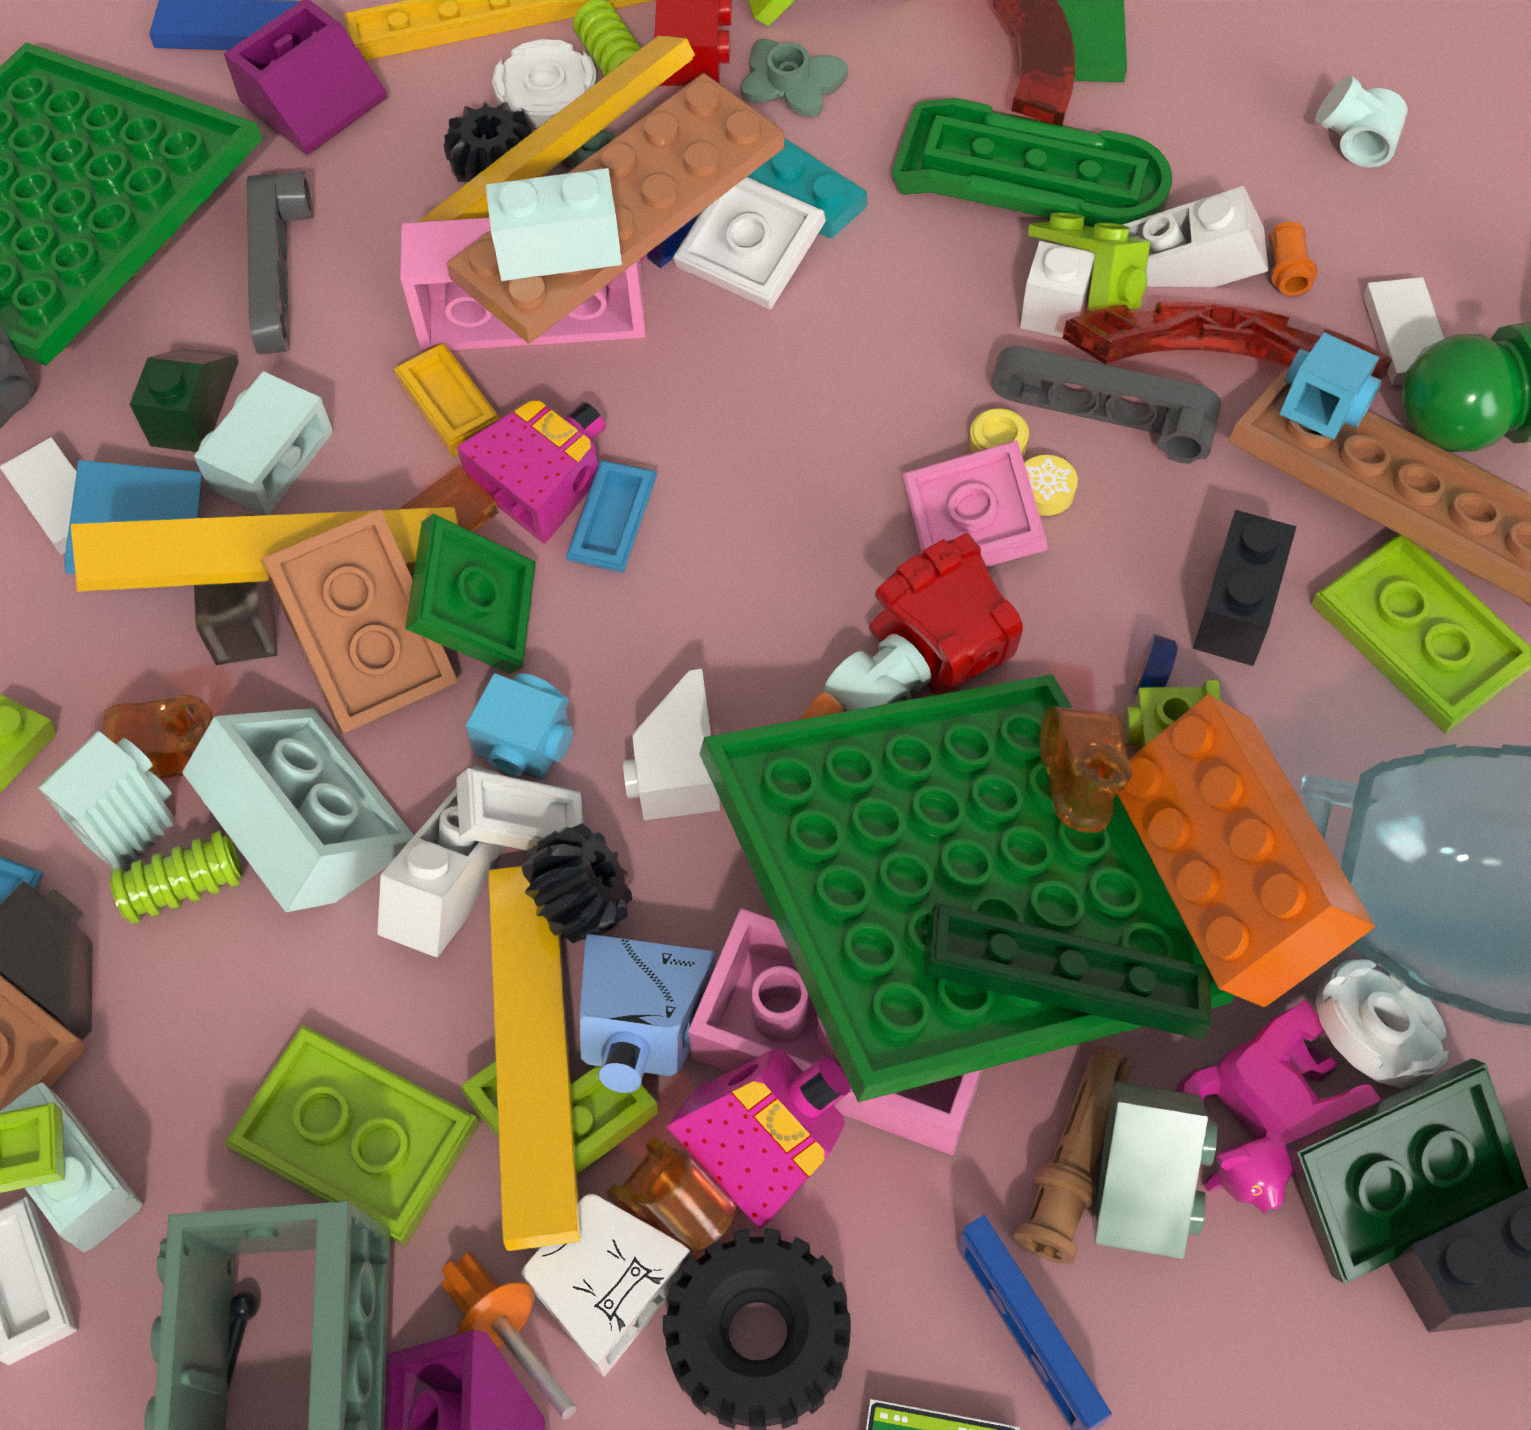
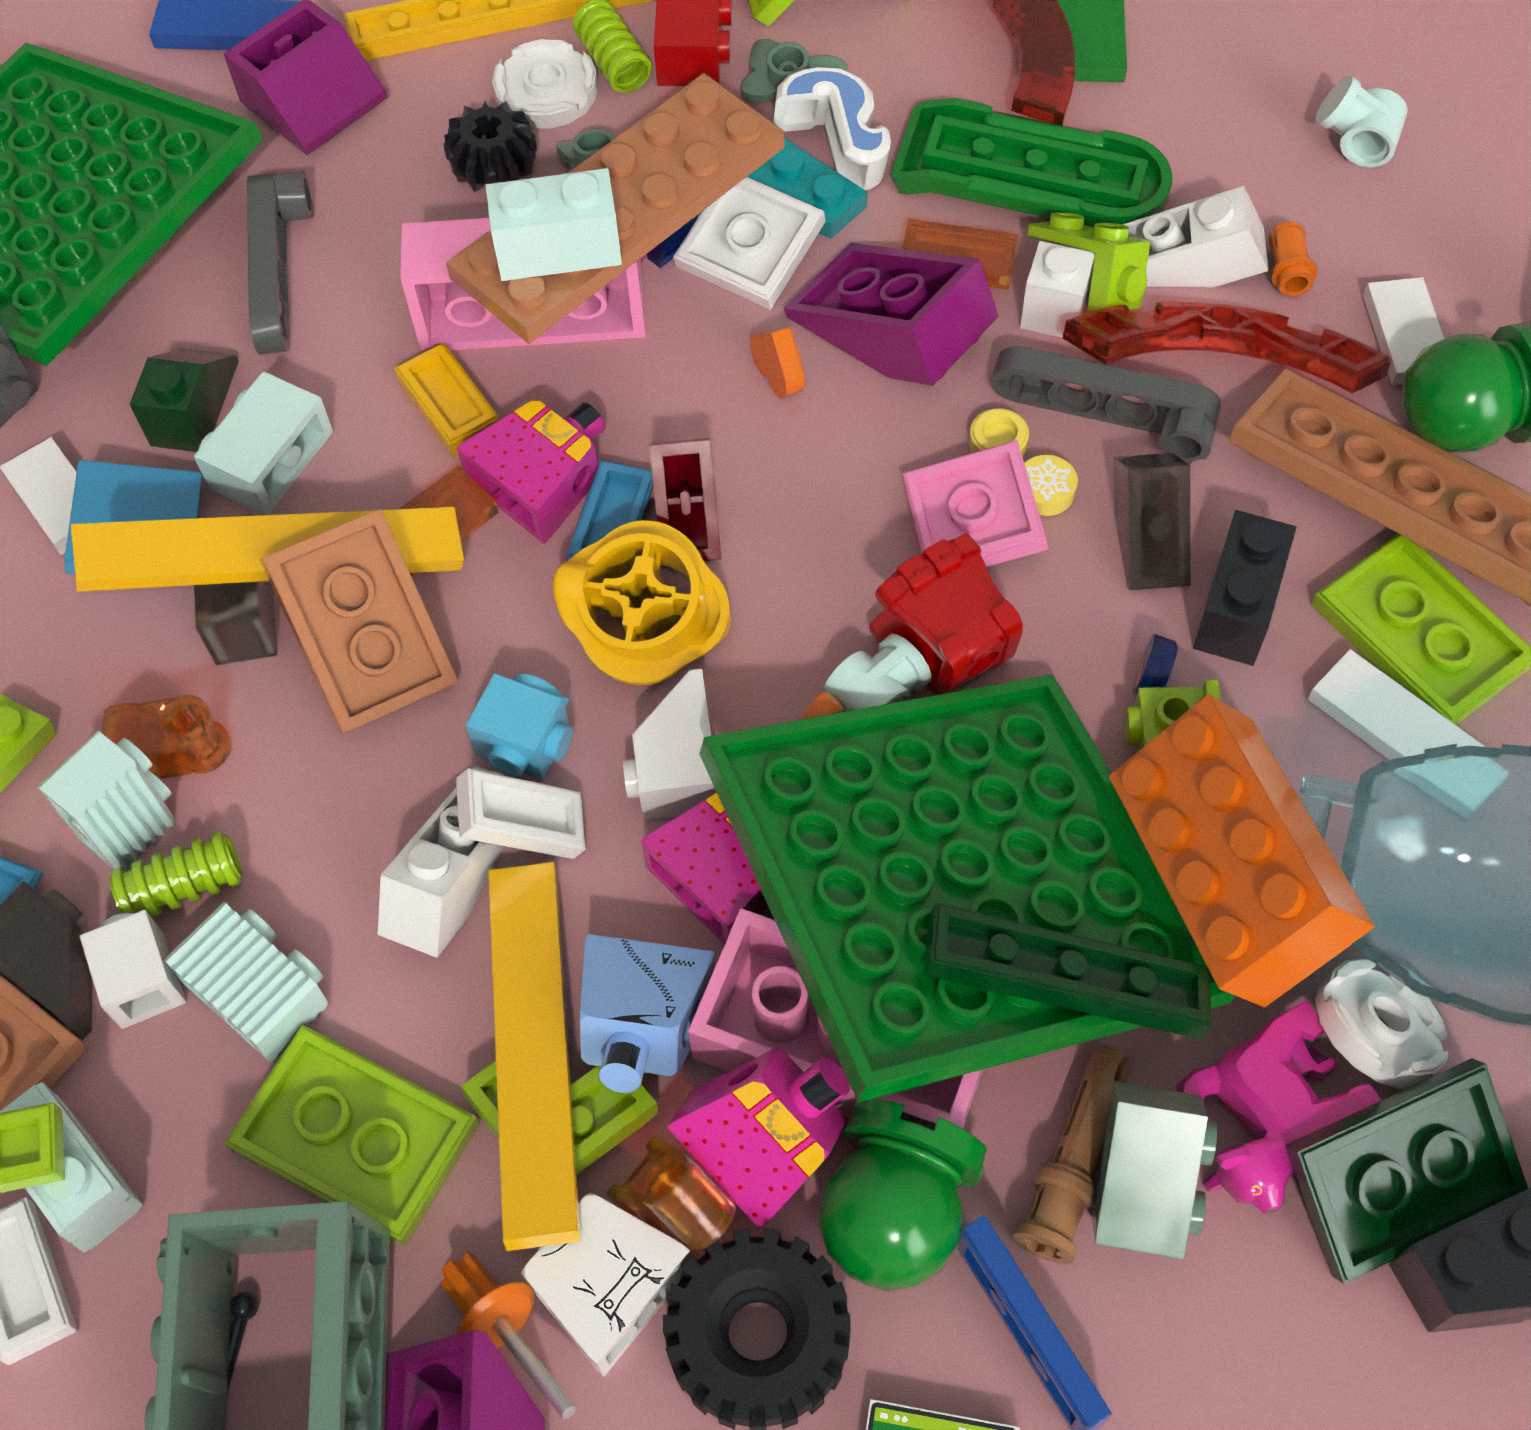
light aqua slope [182,708,414,912] -> none
green tile [405,513,536,674] -> none
yellow tile [417,36,695,222] -> none
black gear [521,823,633,943] -> none
clear orange piece [1040,706,1132,833] -> none
medium azure brick [1279,332,1382,440] -> none
none -> white brick [80,910,187,1029]
none -> light aqua brick [163,902,328,1062]
none -> yellow piece [552,520,732,685]
none -> dark pink torso [641,793,768,945]
none -> dark red slope [649,438,721,561]
none -> orange tile [750,327,805,398]
none -> white animal [773,67,891,190]
none -> magenta slope [784,243,999,386]
none -> green tile [819,1099,987,1291]
none -> clear orange tile [902,219,1018,290]
none -> clear smoke slope [1114,453,1191,590]
none -> white tile [1307,649,1510,816]

